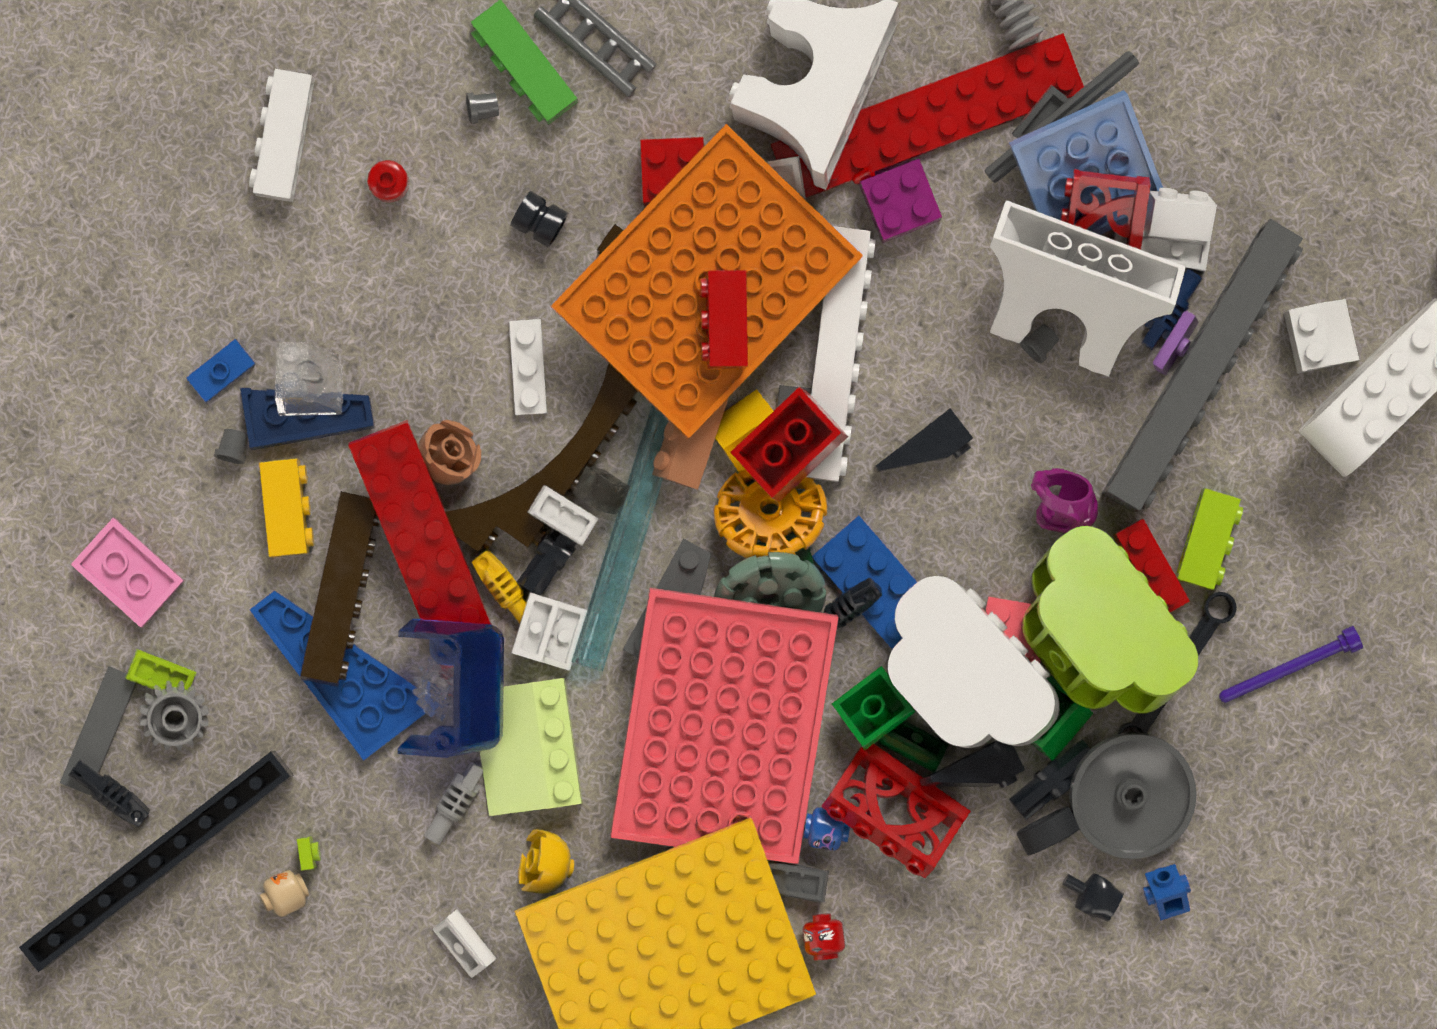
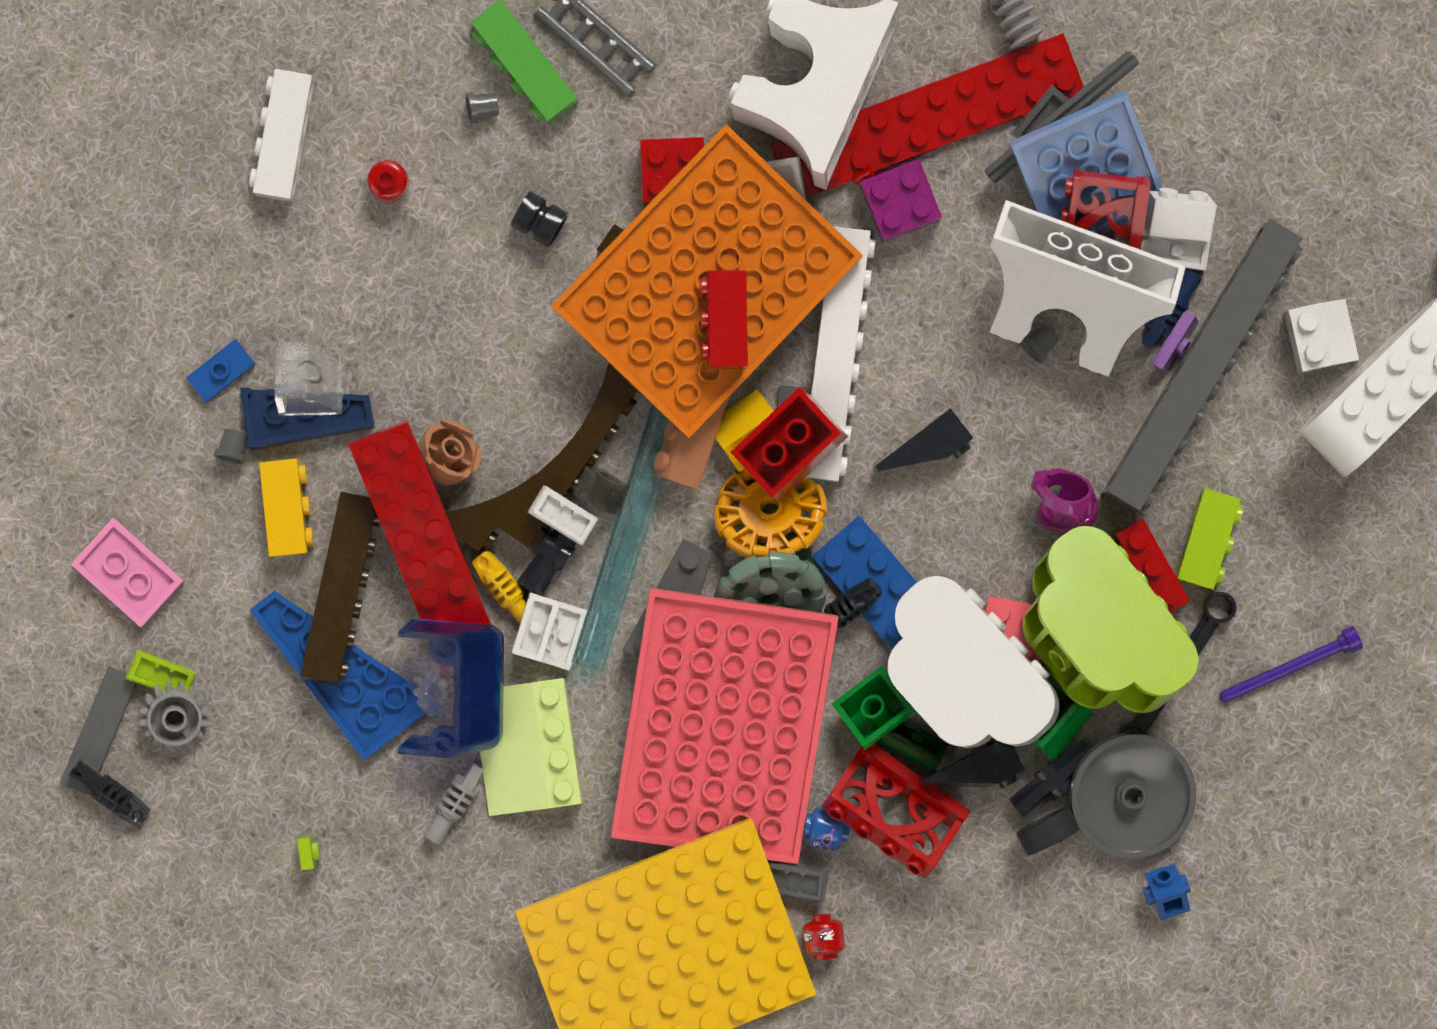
black brick [19,750,294,972] -> none
tan head [260,870,309,917] -> none
white brick [433,909,496,978] -> none
white plate [509,319,547,416] -> none
yellow cylinder [518,829,574,894] -> none
black piece [1062,873,1124,922] -> none

